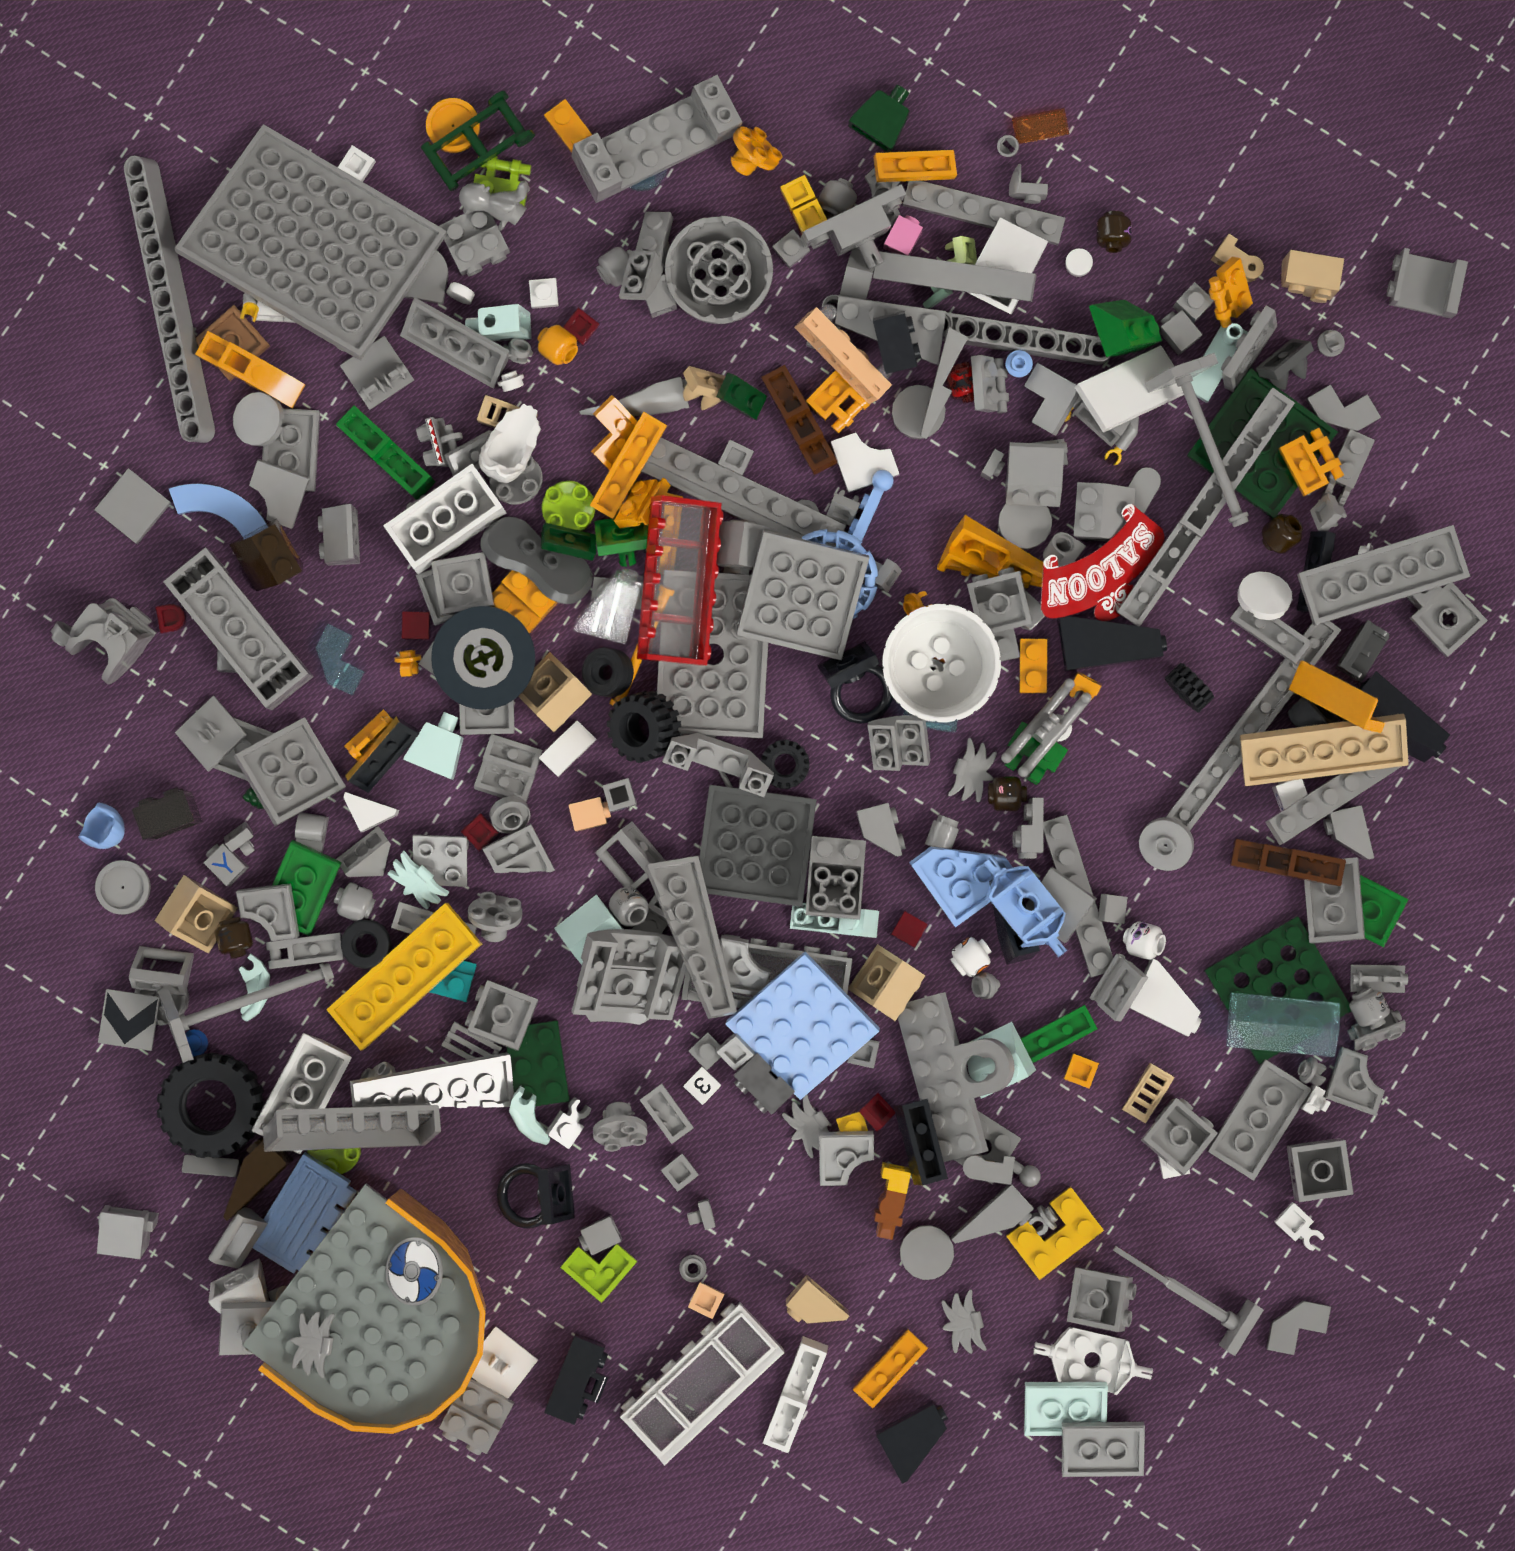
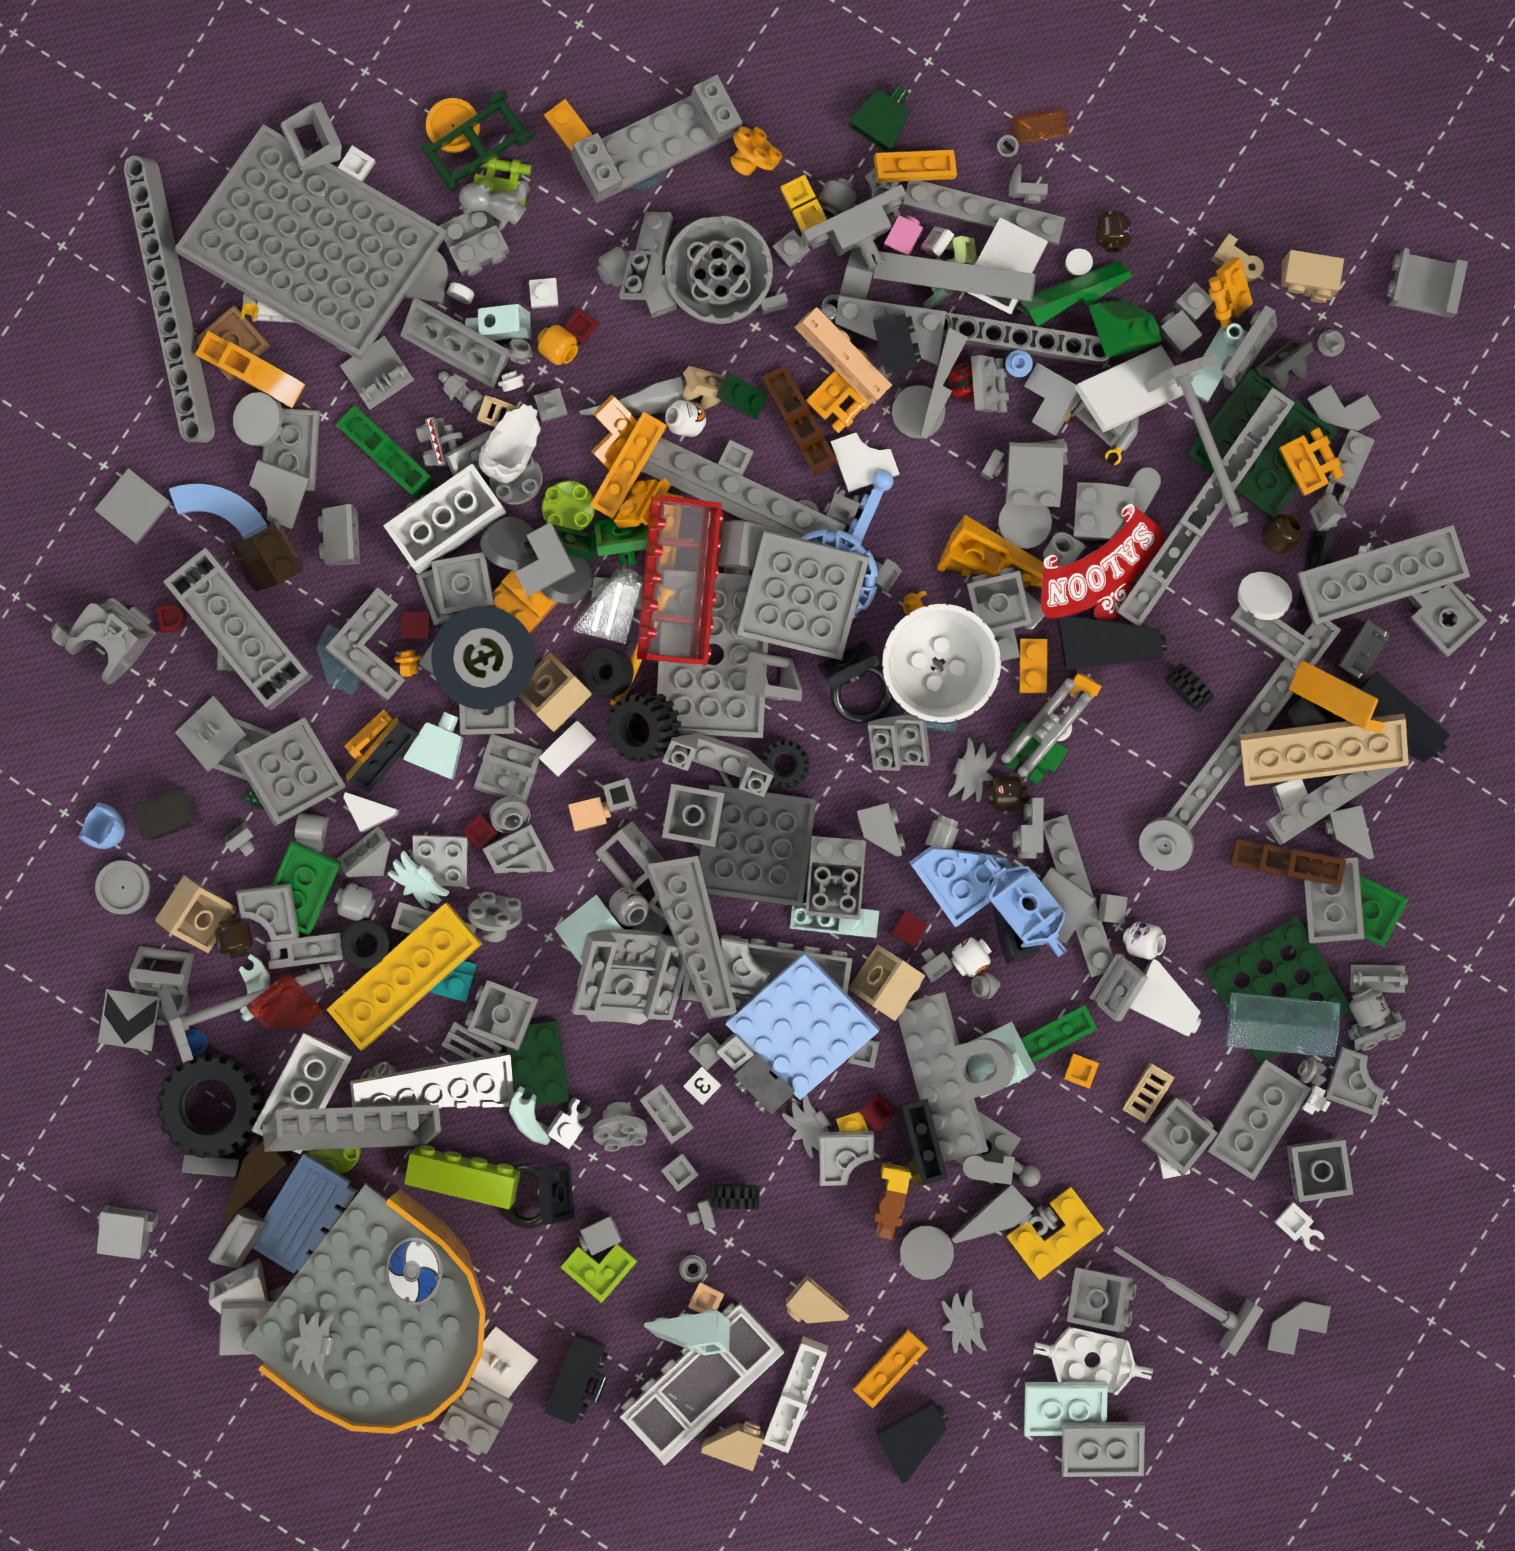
light grey brick [204,844,249,886] -> none
none -> clear red plate [247,972,324,1028]
none -> light grey tile [280,102,342,170]
none -> light grey plate [325,587,405,702]
none -> lime brick [404,1145,521,1209]
none -> light grey piece [438,371,484,414]
none -> light grey tile [515,523,576,597]
none -> light grey tile [534,388,568,423]
none -> light aqua slope [644,1309,730,1355]
none -> light grey slope [662,784,725,847]
none -> white head [665,400,706,437]
none -> tan slope [701,1421,764,1471]
none -> black tyre [710,1184,760,1210]
none -> light grey tile [745,652,802,701]
none -> light grey tile [760,292,788,315]
none -> white tile [921,226,954,257]
none -> light grey tile [921,948,953,983]
none -> green slope [1019,261,1132,327]

